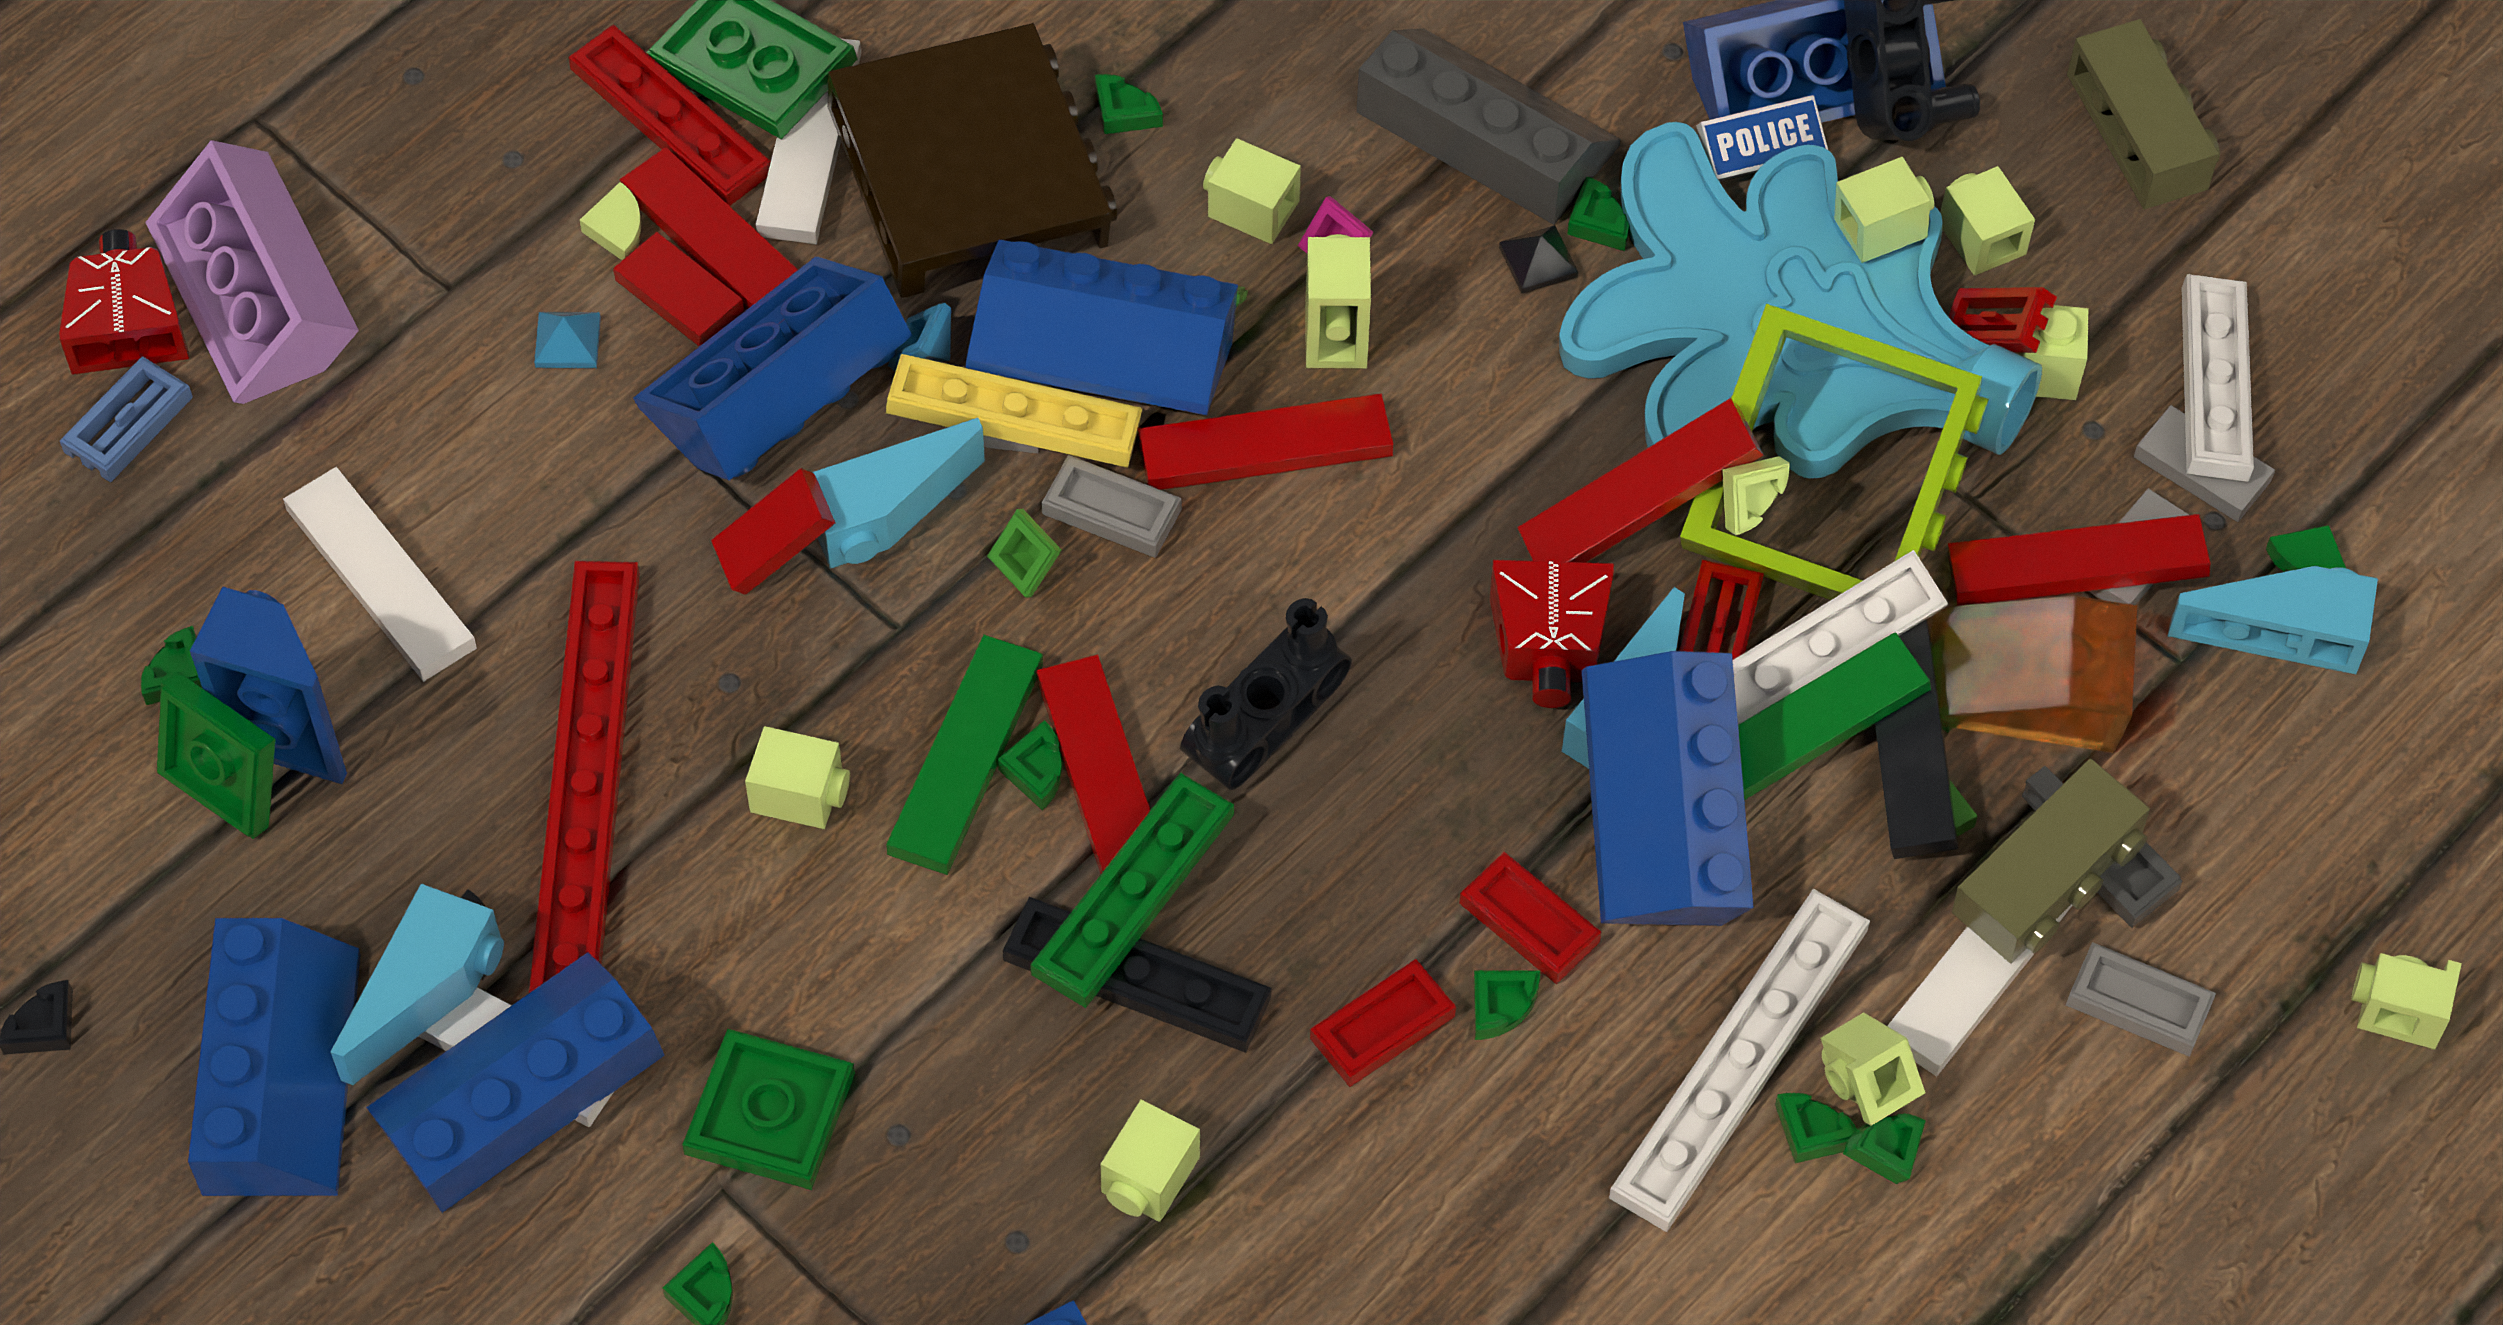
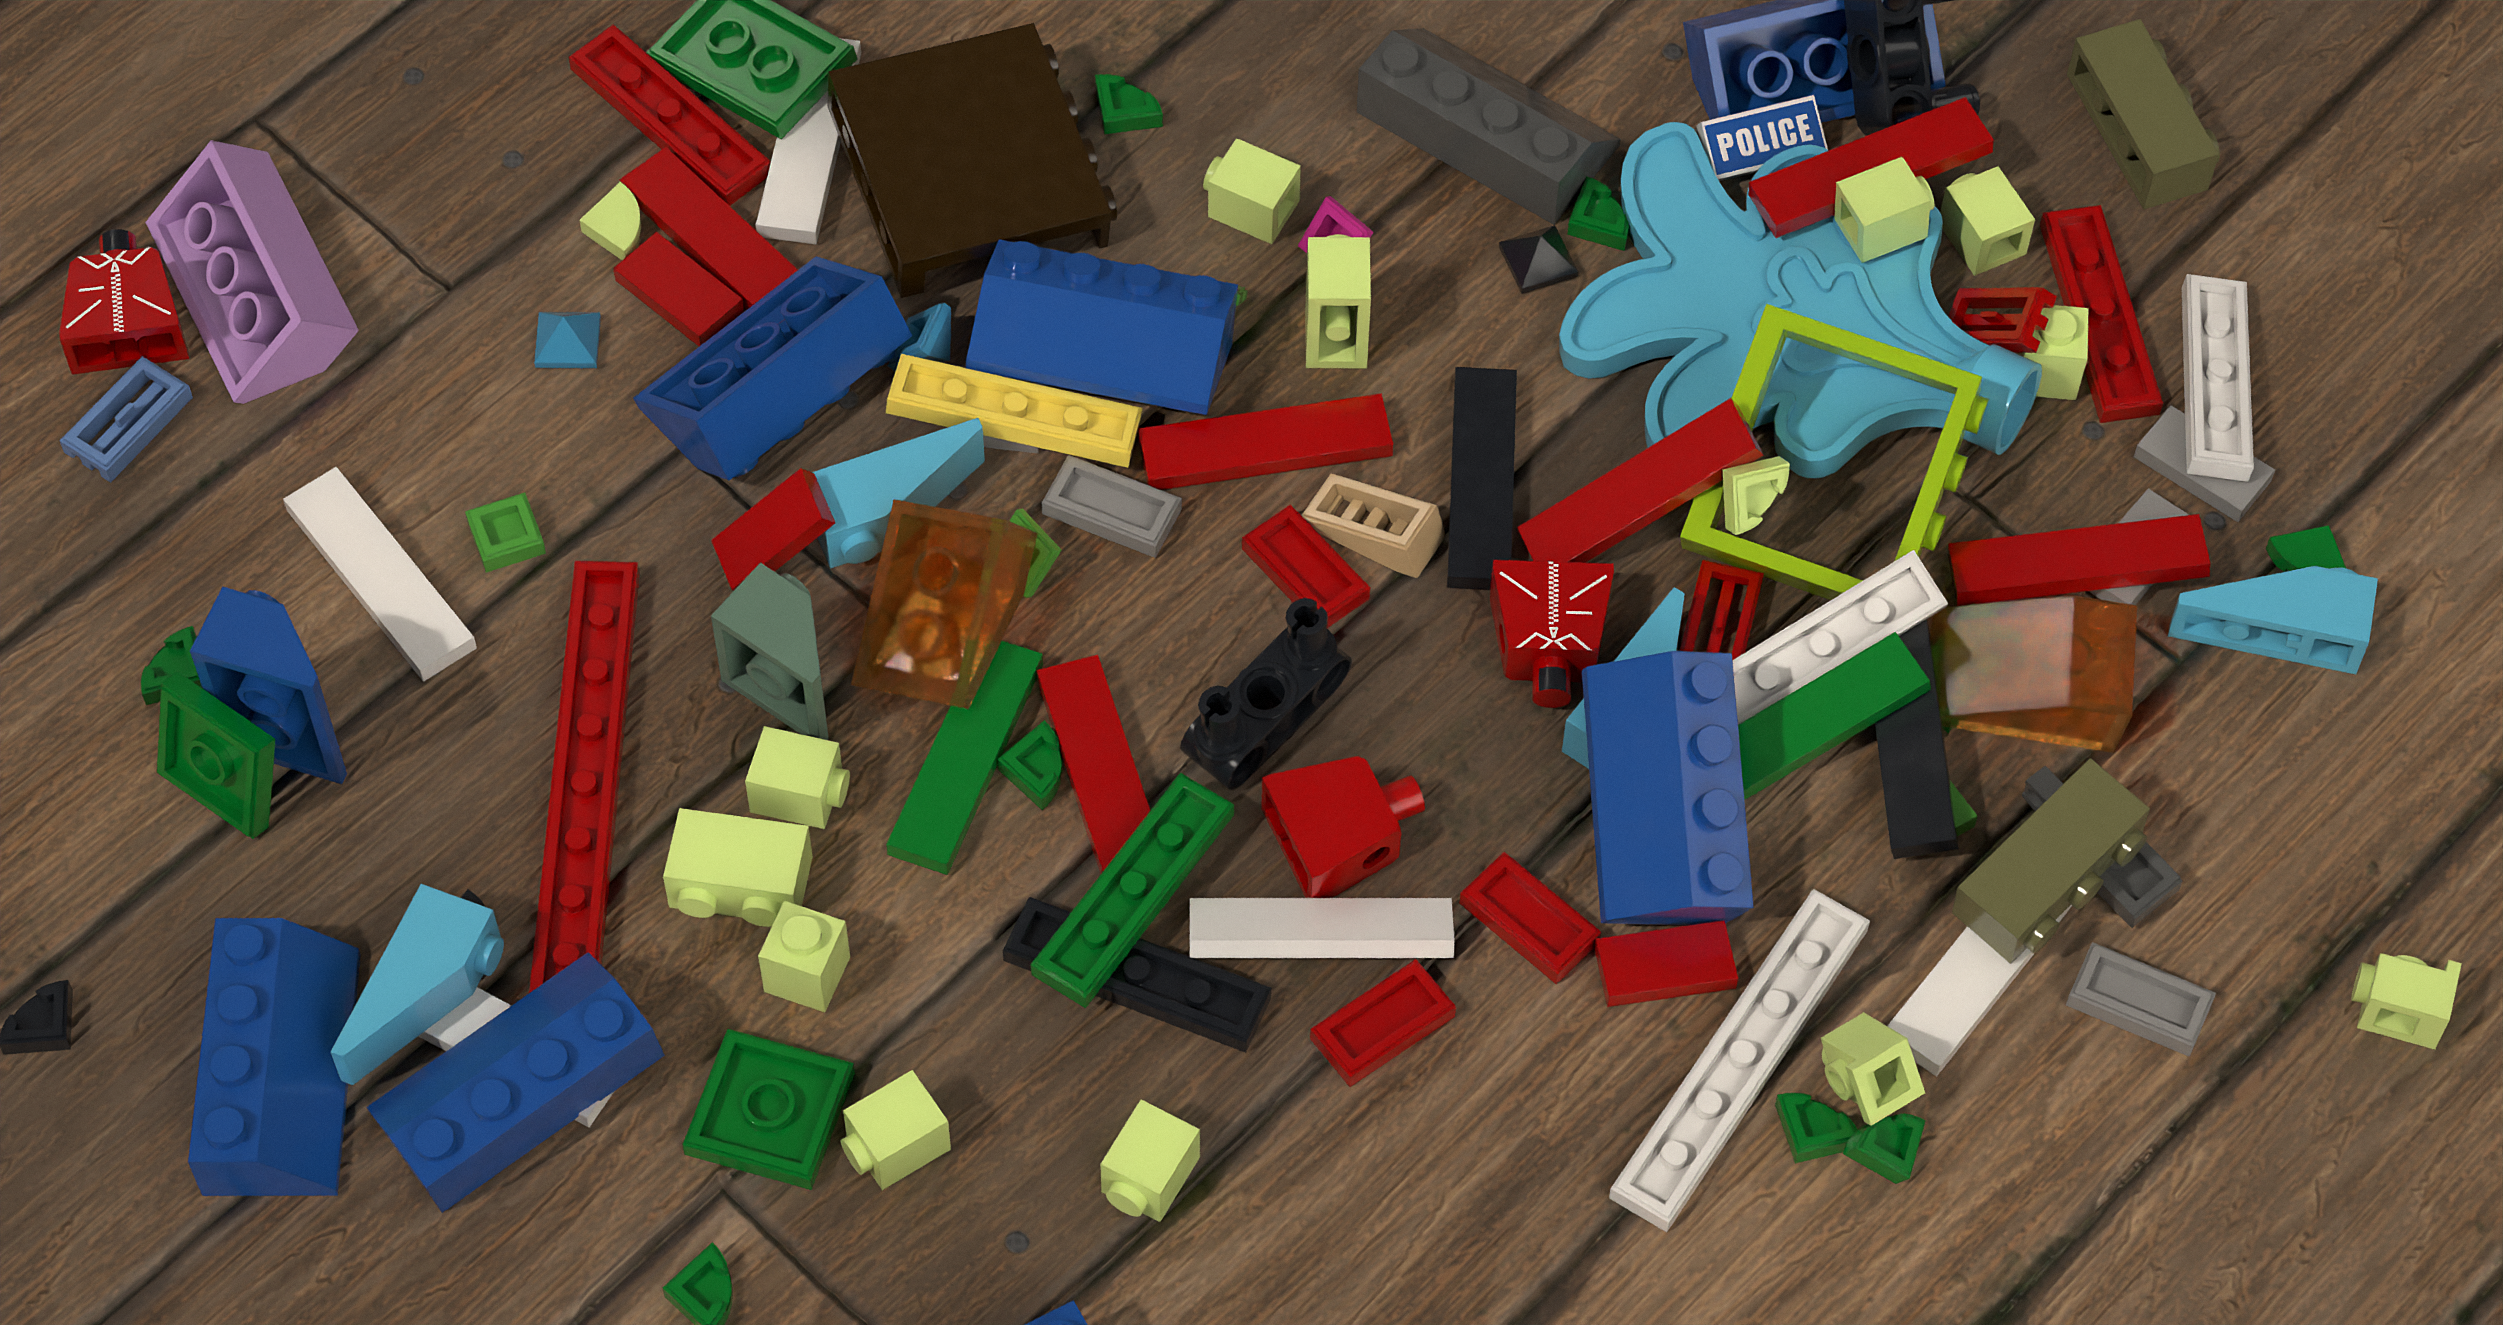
green tile [1473,970,1540,1040] -> none
none -> bright green tile [465,493,546,573]
none -> yellowish green brick [663,808,813,927]
none -> sand green slope [711,562,829,740]
none -> yellowish green brick [758,901,850,1012]
none -> yellowish green brick [841,1070,951,1190]
none -> clear orange slope [851,499,1038,709]
none -> white tile [1190,898,1454,958]
none -> red tile [1242,504,1371,629]
none -> red torso [1261,756,1425,898]
none -> tan slope [1301,473,1445,578]
none -> black tile [1447,367,1517,590]
none -> red tile [1594,920,1738,1007]
none -> red tile [1748,97,1994,238]
none -> red tile [2040,205,2163,423]

